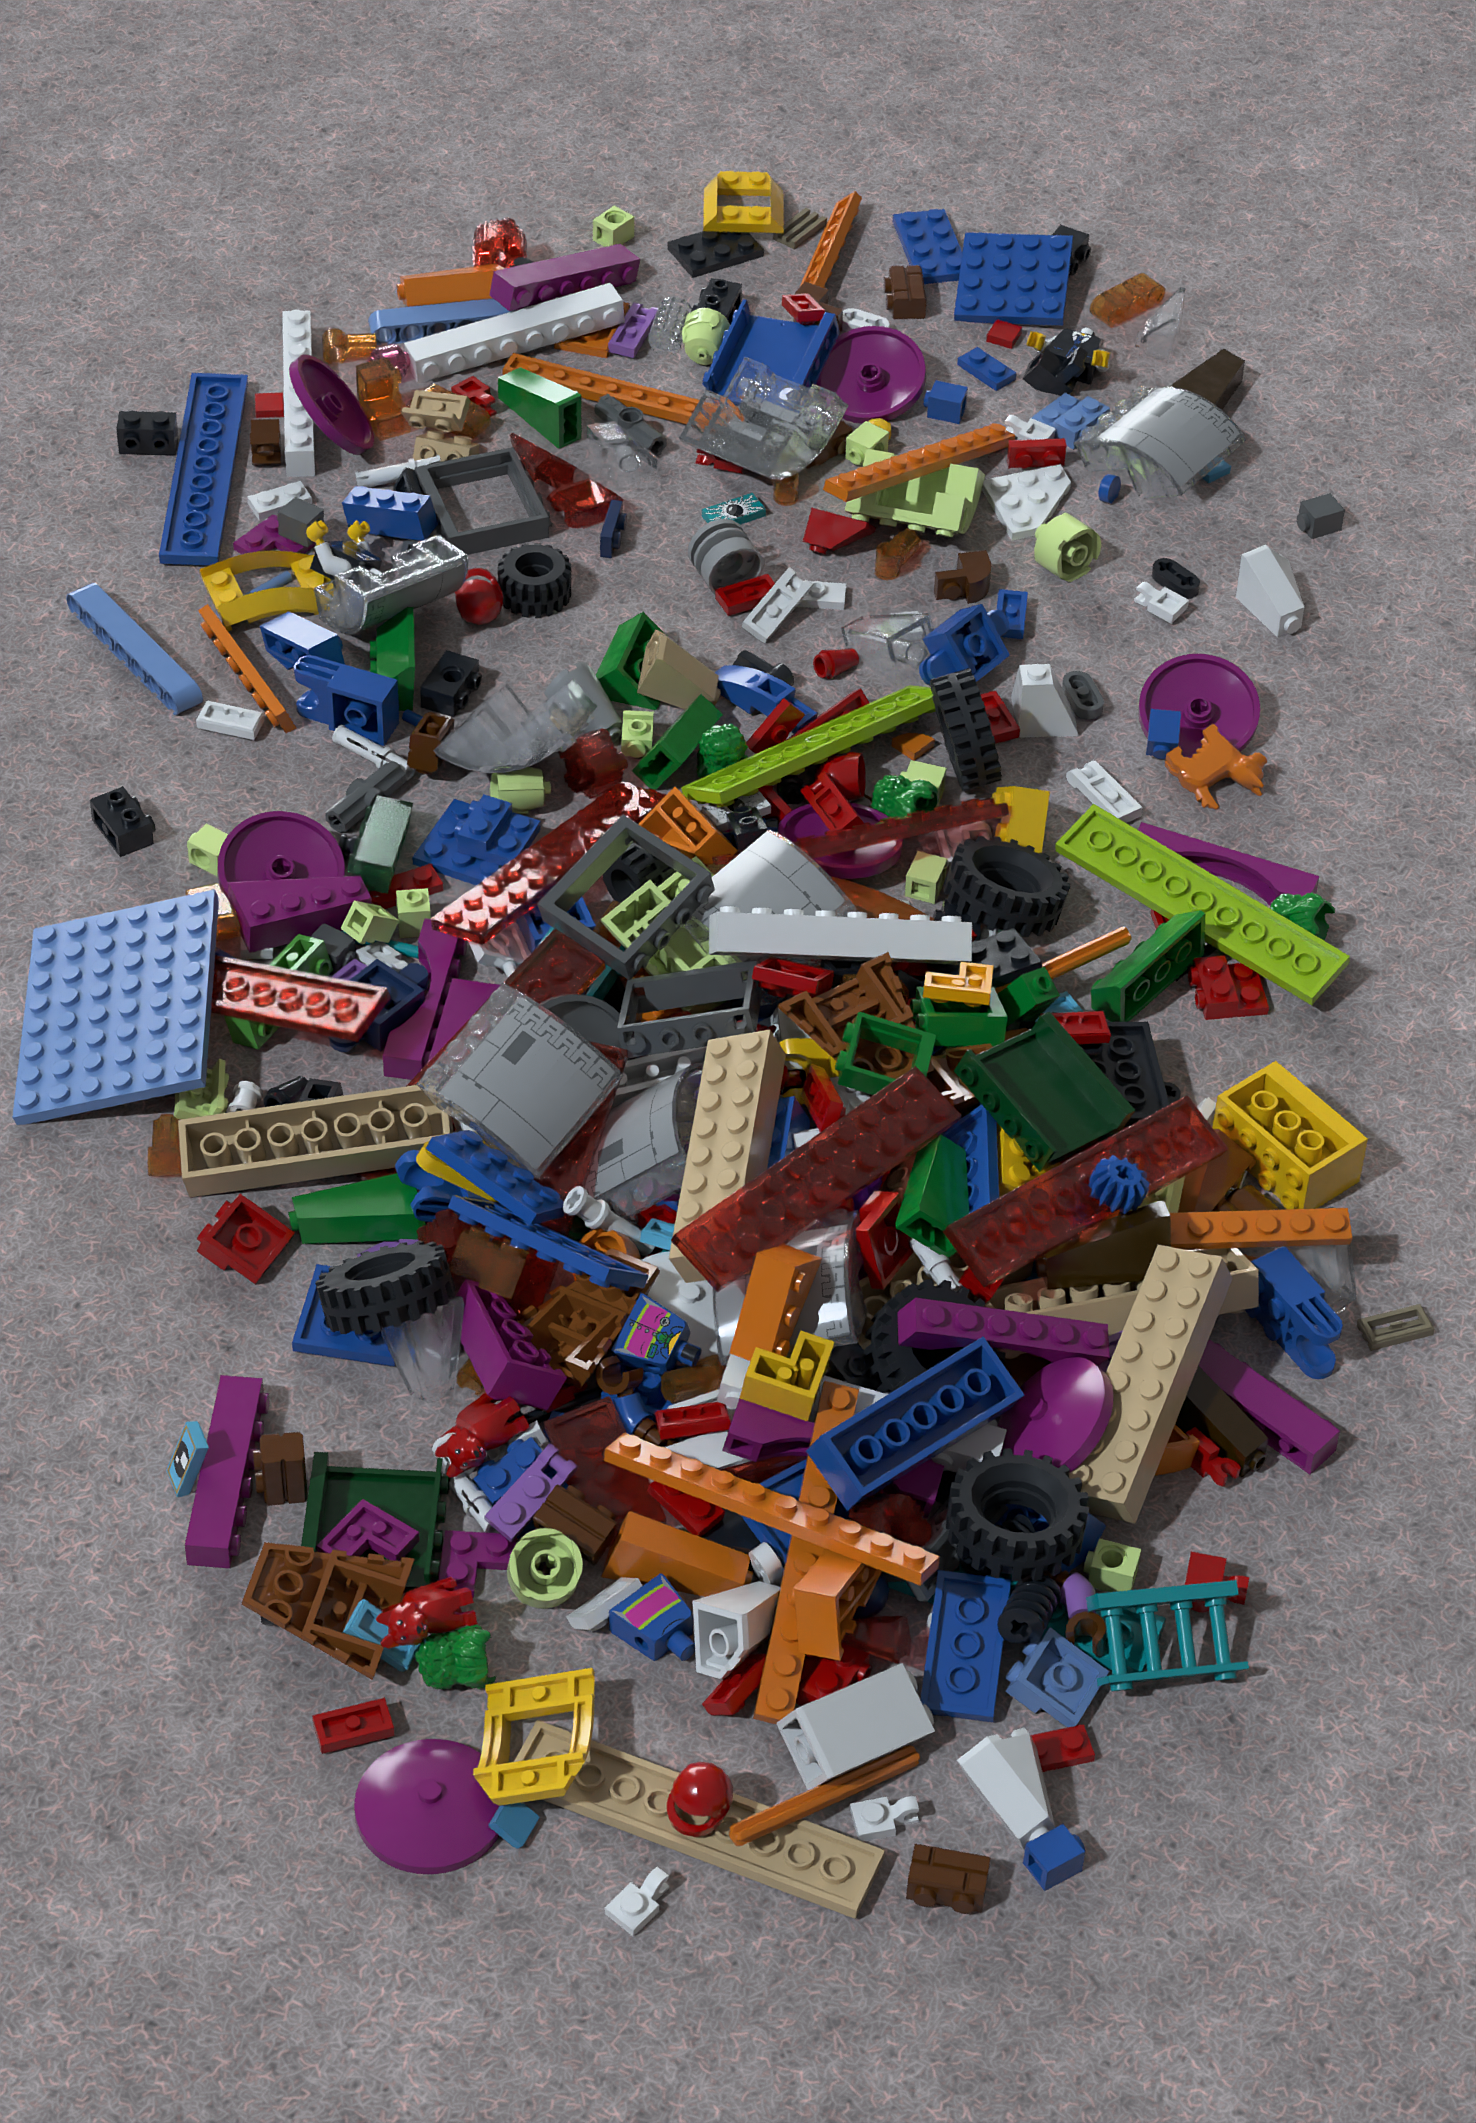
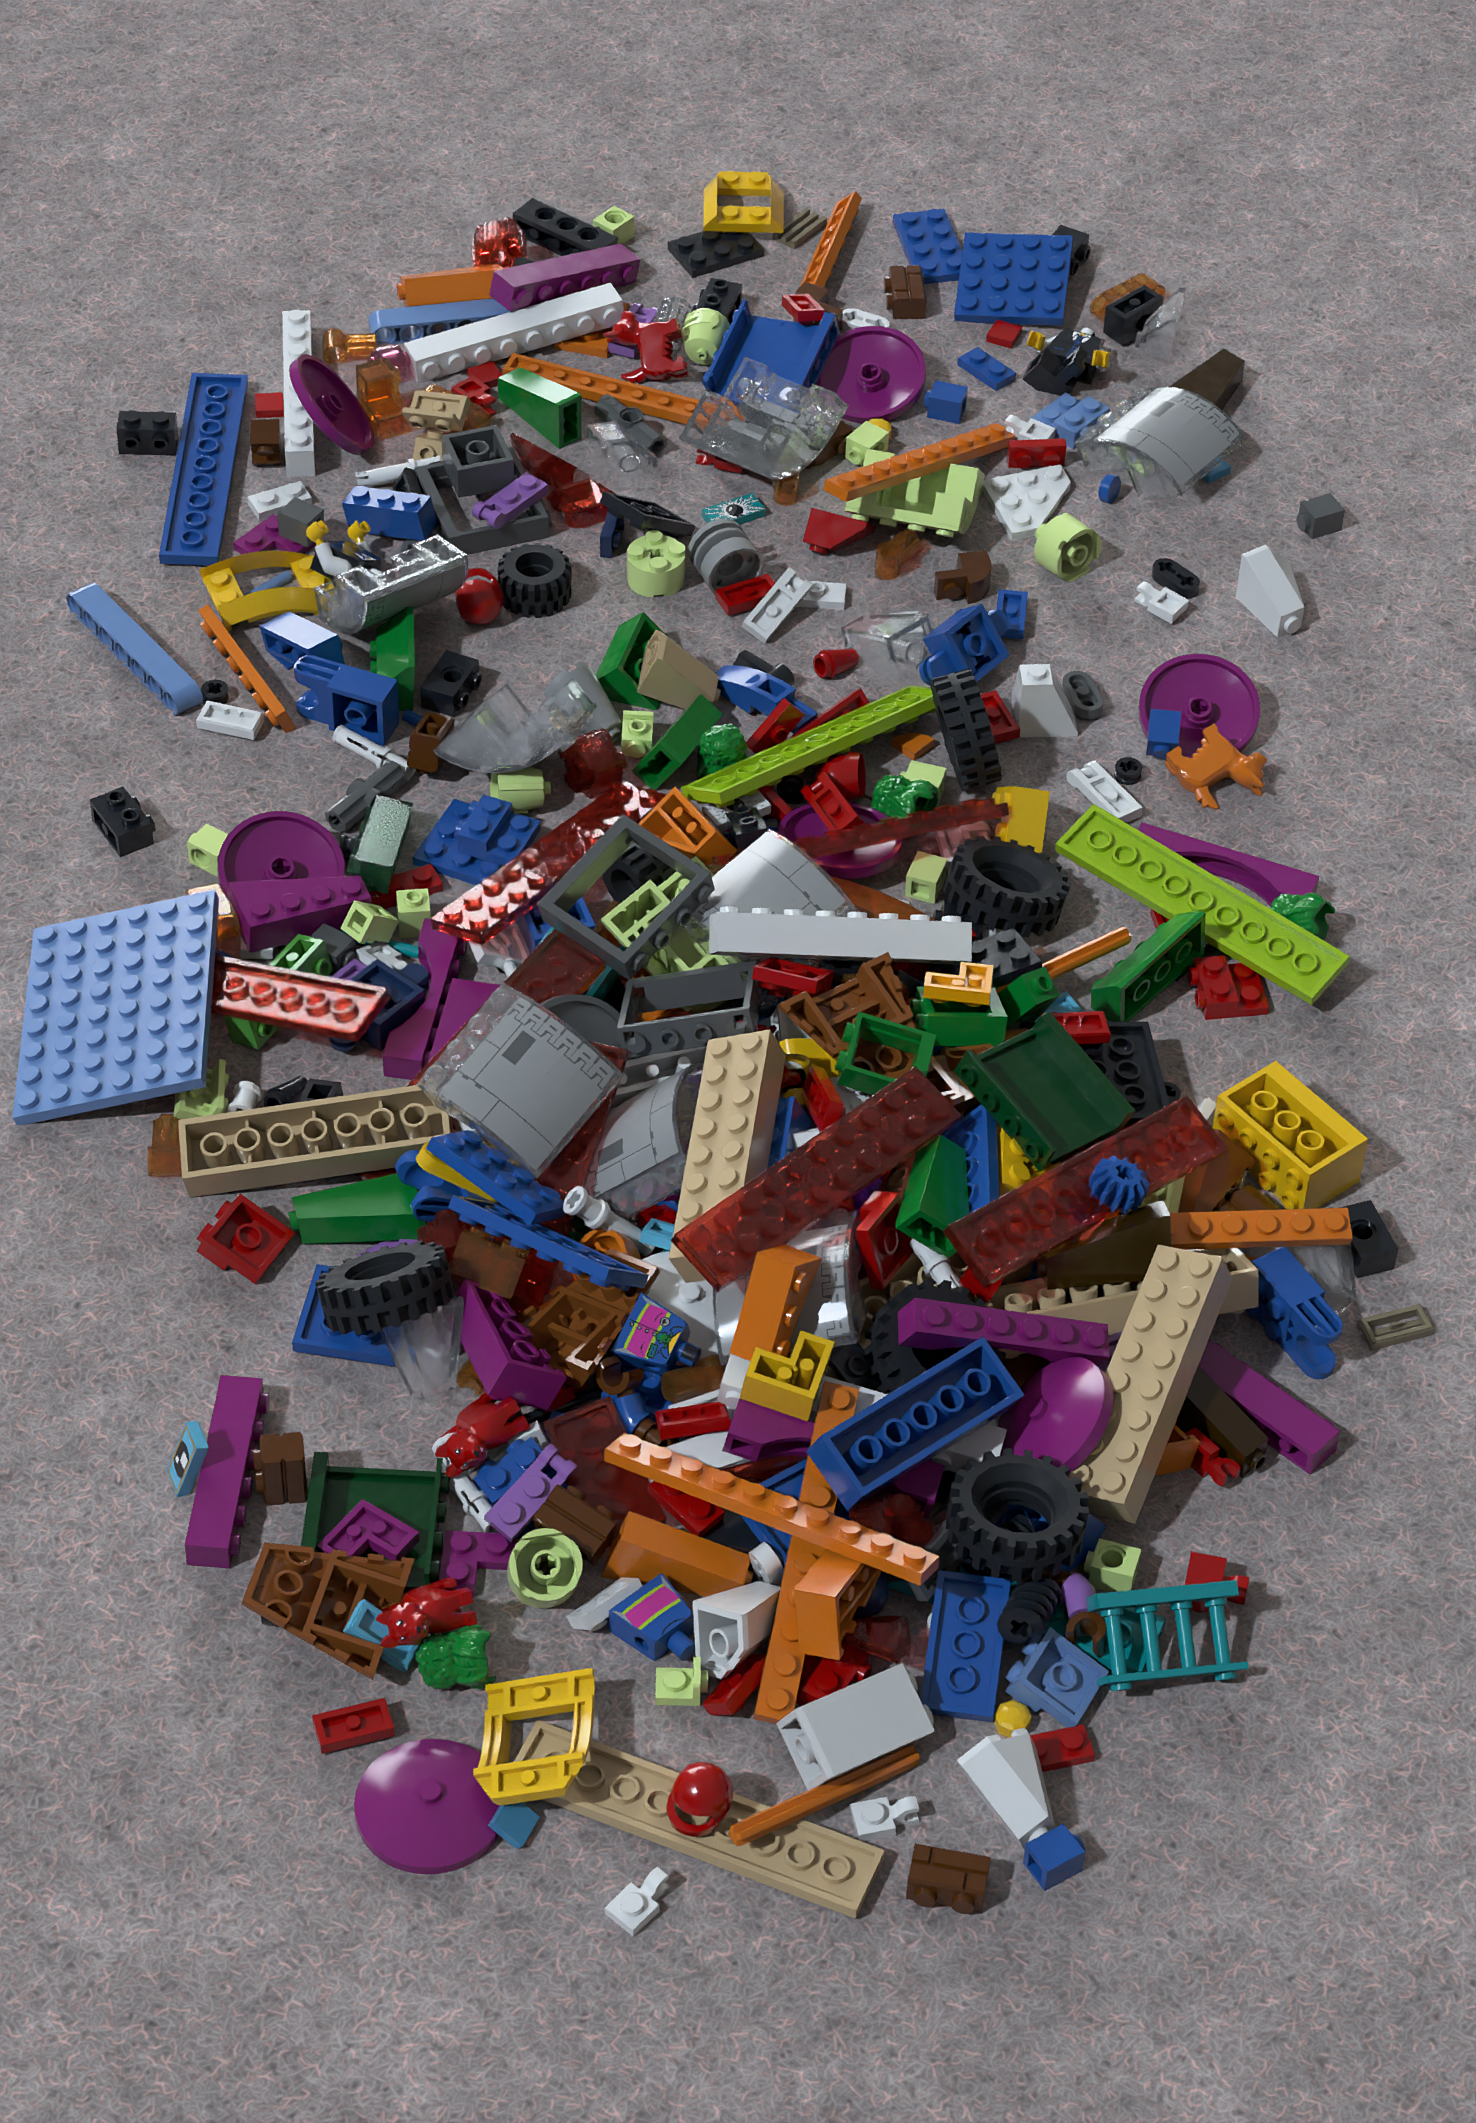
none -> black bush [201,679,229,704]
none -> dark grey brick [442,425,514,498]
none -> red tile [467,361,503,388]
none -> medium lavender plate [472,472,548,529]
none -> black brick [513,198,618,256]
none -> black plate [600,492,696,538]
none -> red animal [603,311,689,384]
none -> yellowish green brick [627,530,685,597]
none -> yellowish green bracket [655,1657,708,1706]
none -> yellow tile [994,1700,1032,1738]
none -> black brick [1103,285,1164,346]
none -> black bush [1114,757,1143,785]
none -> black brick [1339,1200,1398,1278]

